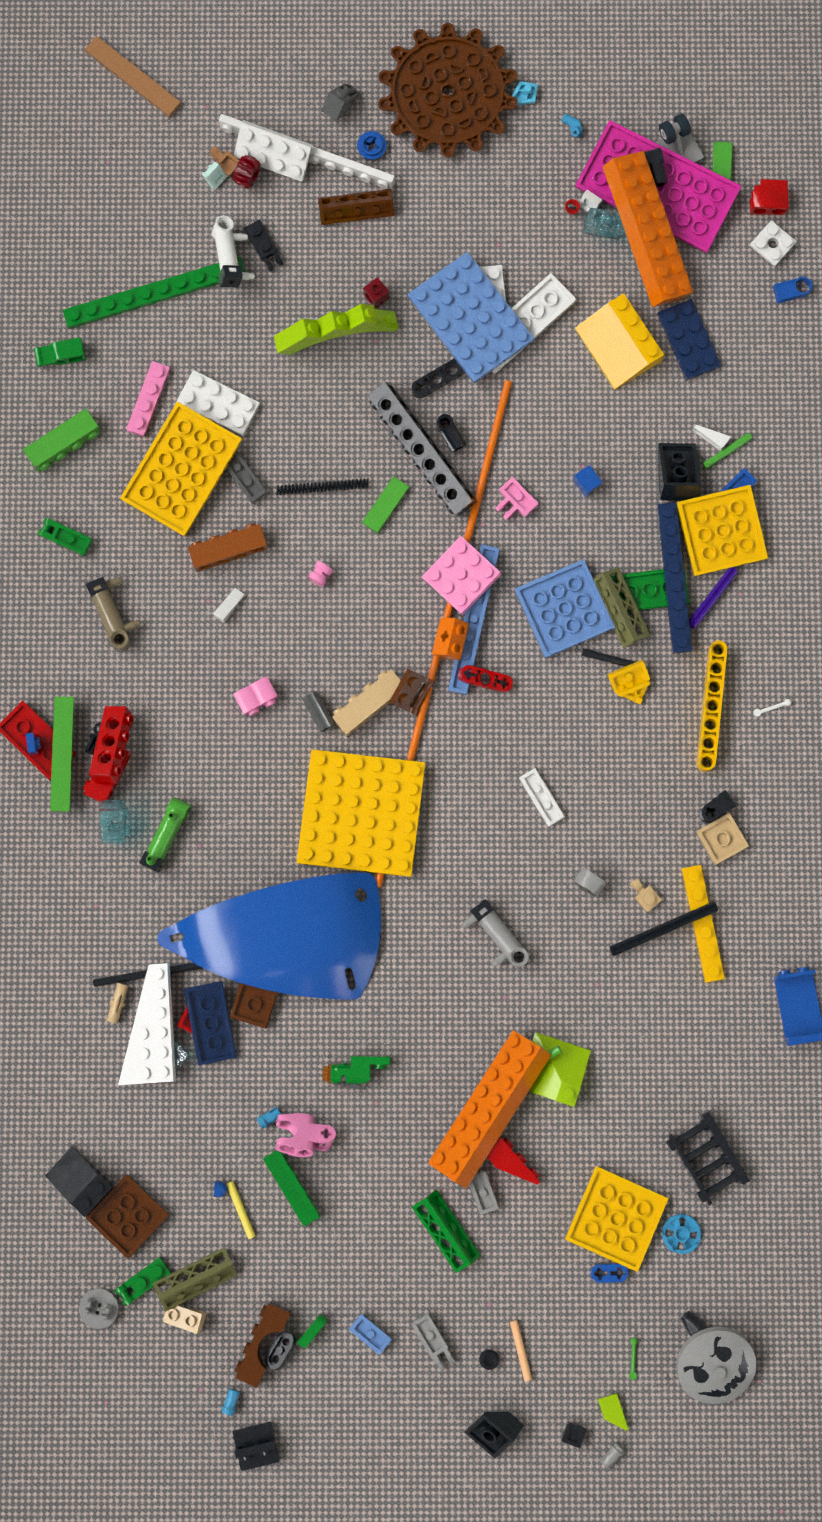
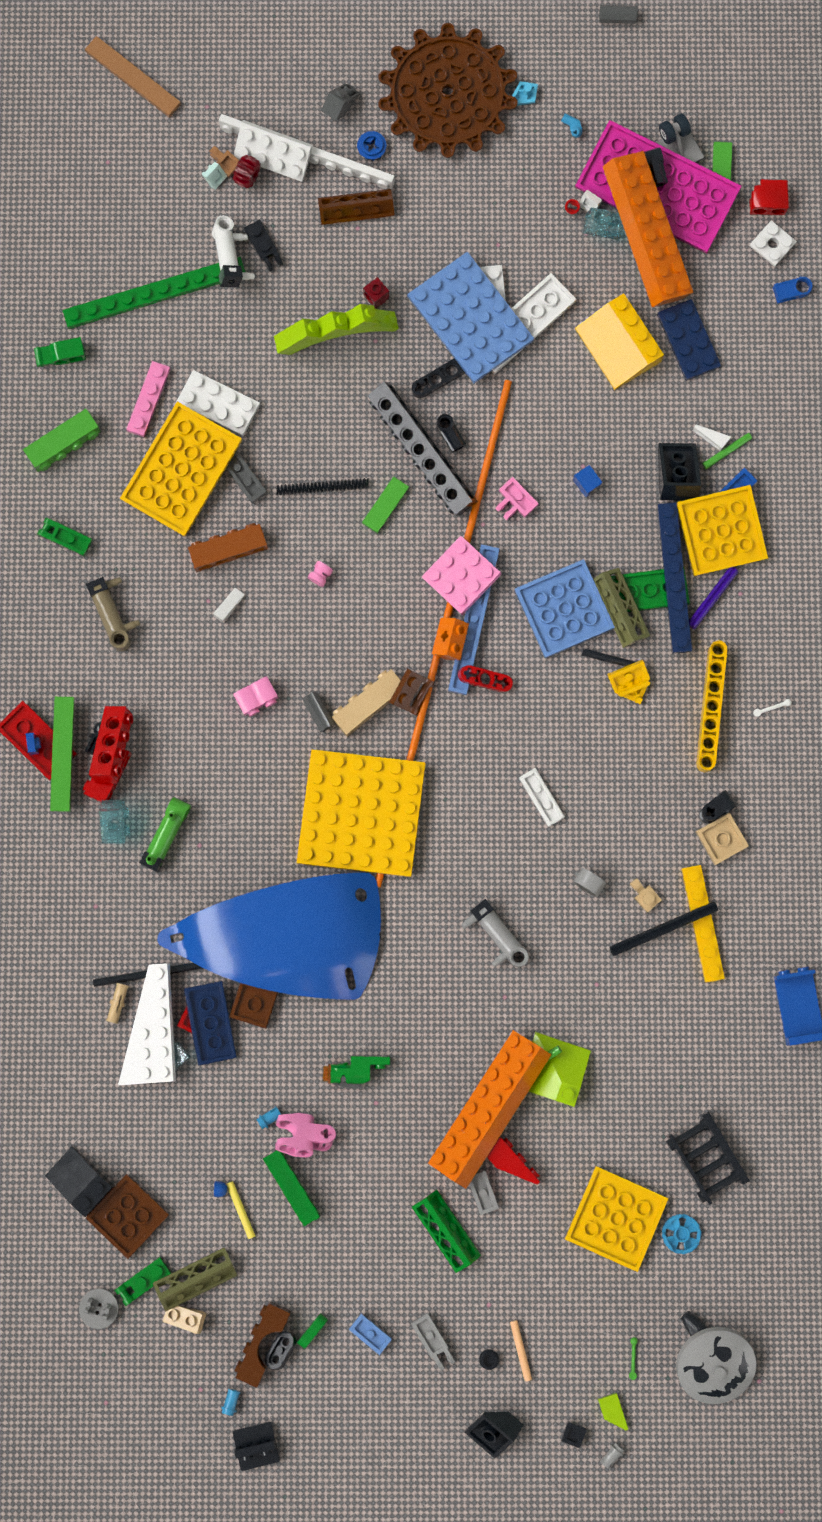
blue beam [590,1263,628,1283] -> none
none -> dark grey axle [599,5,637,24]

